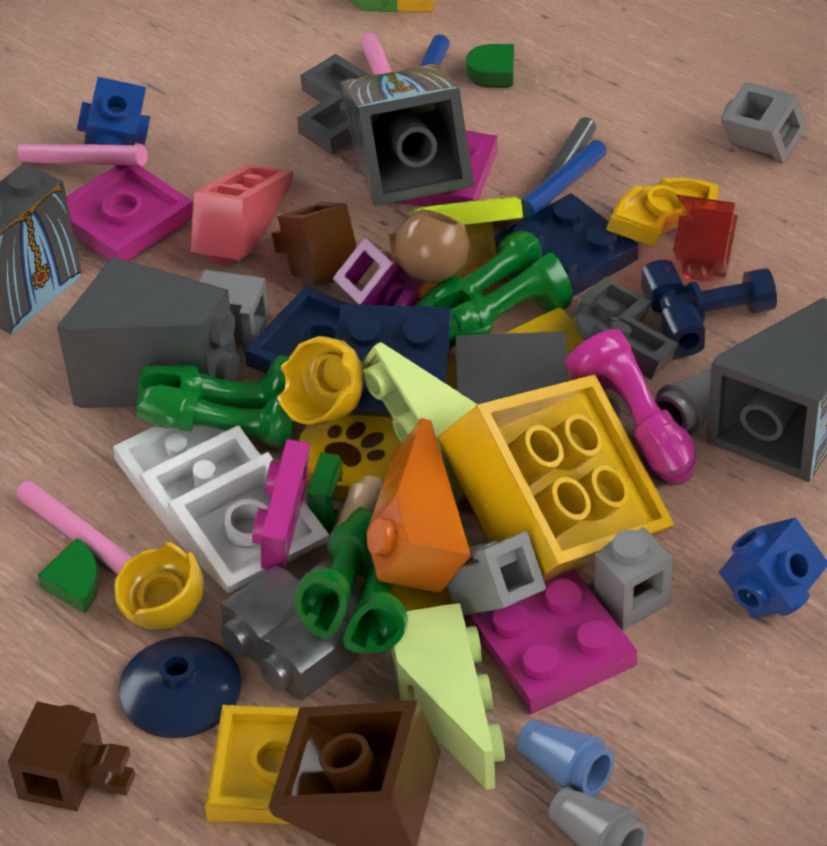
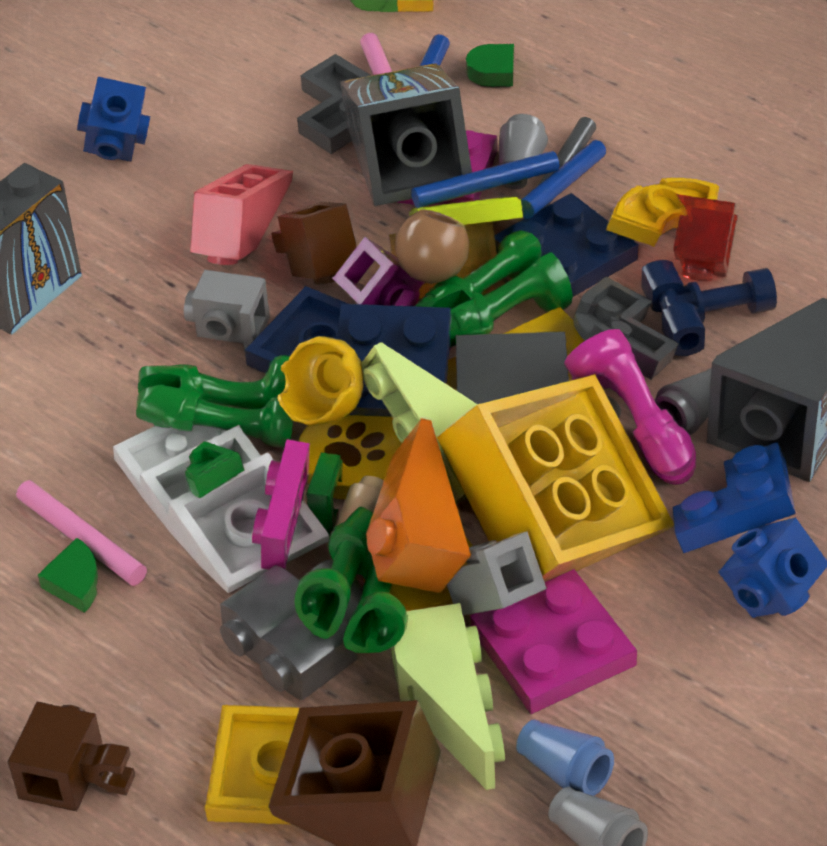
bright pink bar [17,143,148,166] -> none
dark grey slope [57,257,241,408] -> none
dark pink plate [66,165,193,261] -> none
yellow hair [114,542,204,631] -> none
dark blue dish [119,636,241,738] -> none
light grey brick [587,527,673,630] -> none
light grey brick [721,82,807,164] -> none
none -> green tile [185,441,245,498]
none -> blue bar [411,151,560,208]
none -> light grey cone [499,114,548,189]
none -> blue plate [673,442,796,553]

